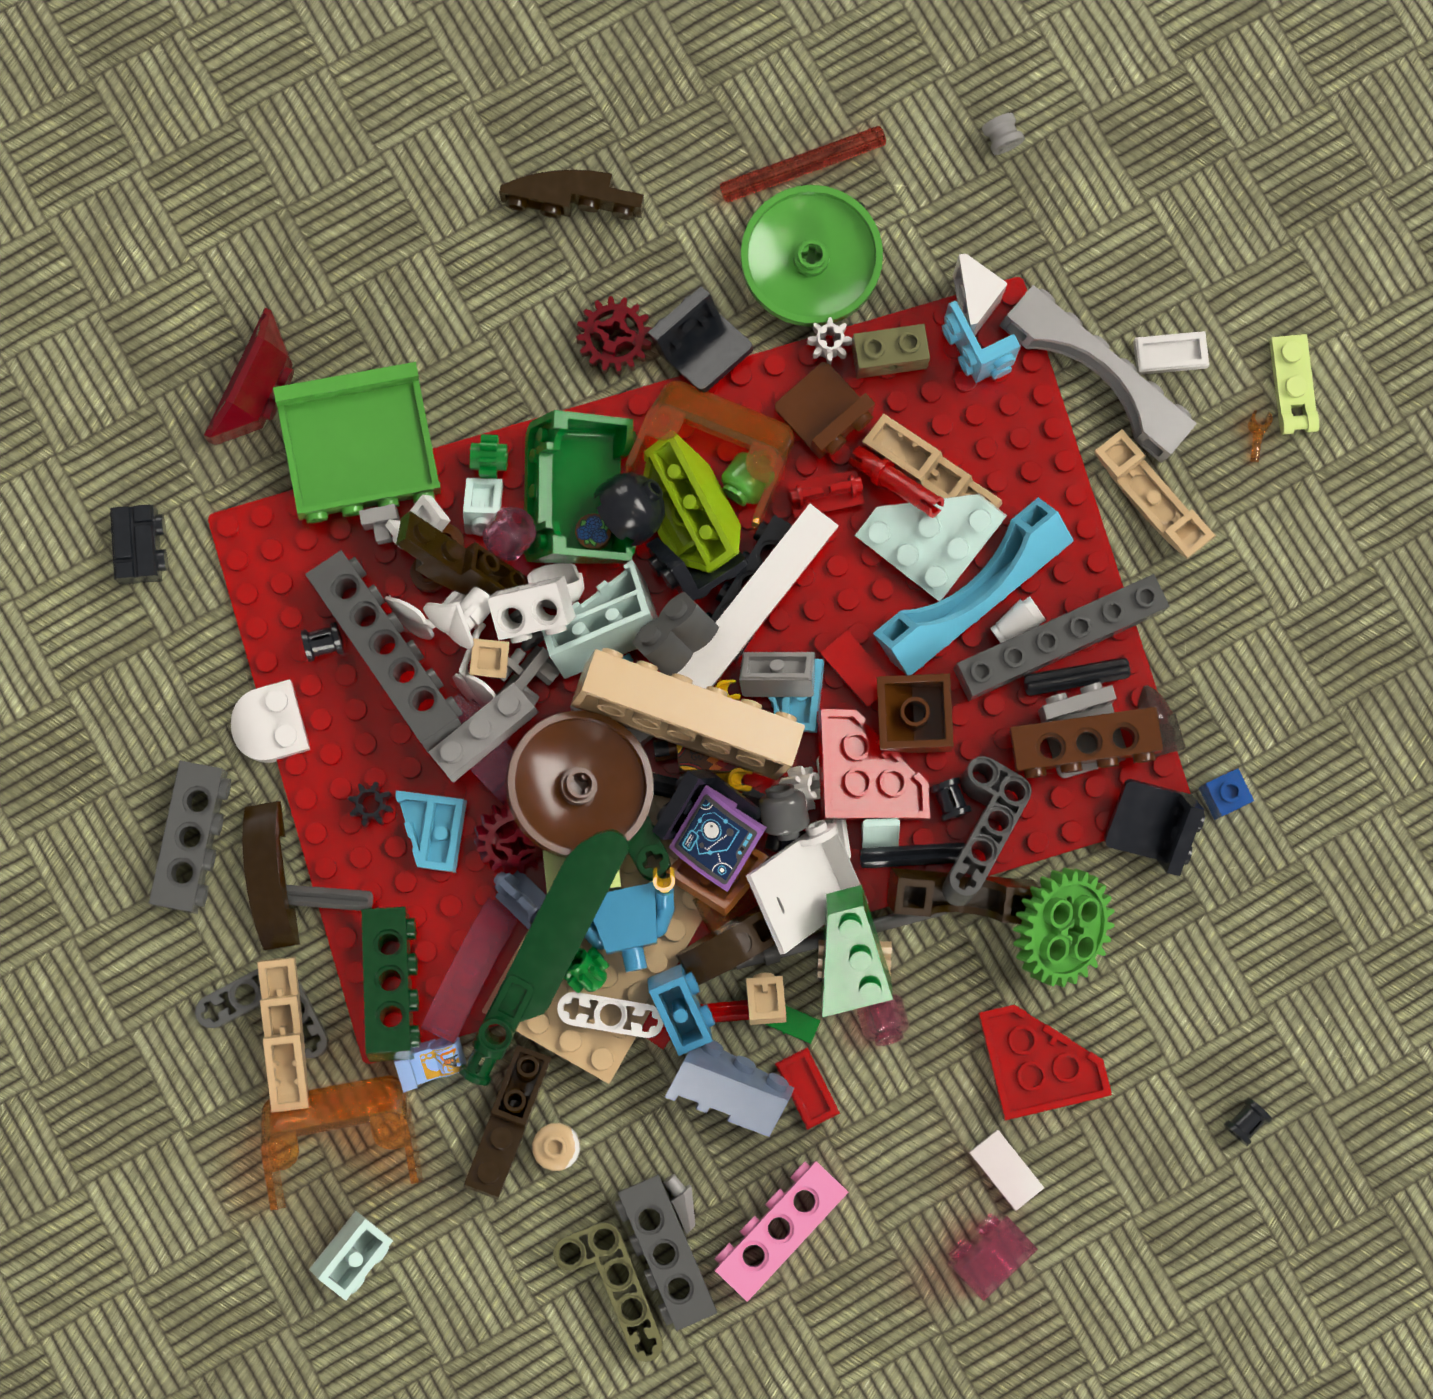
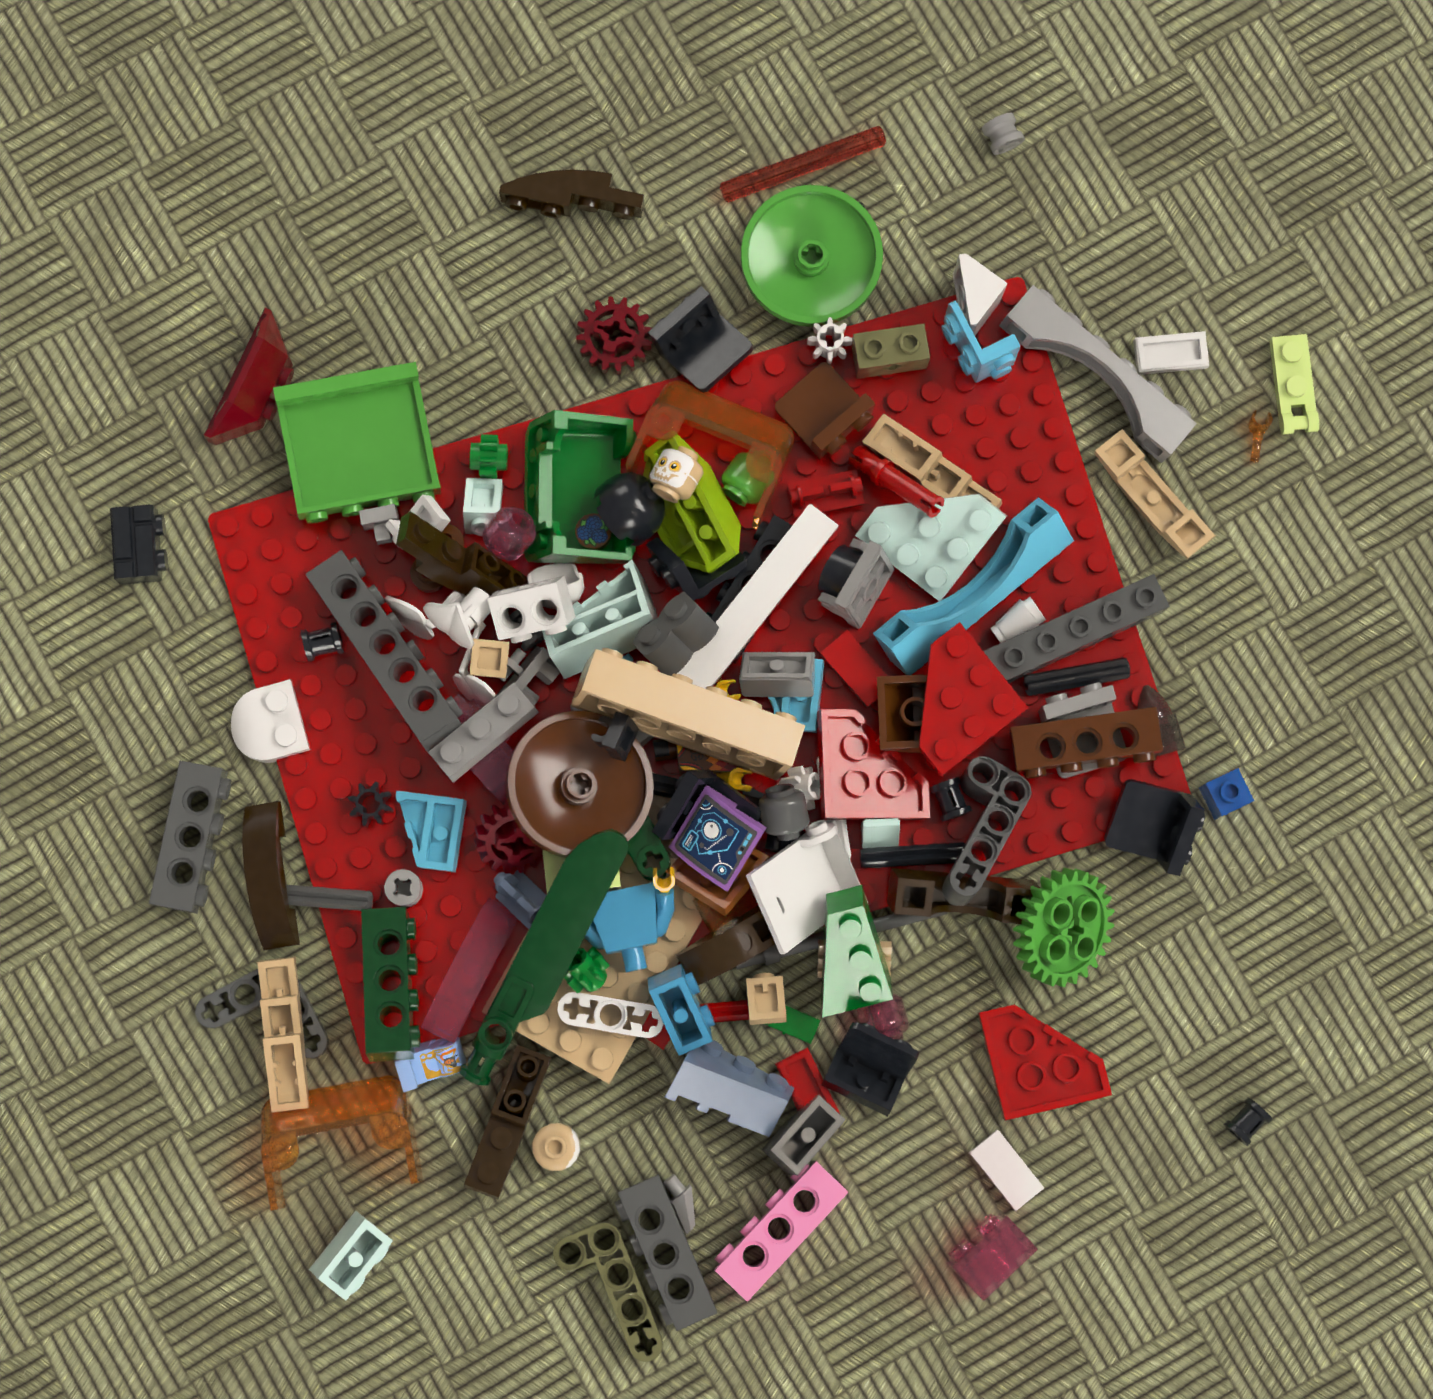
none -> light grey wheel [384,869,423,907]
none -> black tile [591,711,639,762]
none -> head [649,446,704,503]
none -> dark grey slope [762,1095,846,1175]
none -> light grey piece [818,538,894,629]
none -> black bracket [821,1022,919,1117]
none -> red plate [918,622,1028,776]

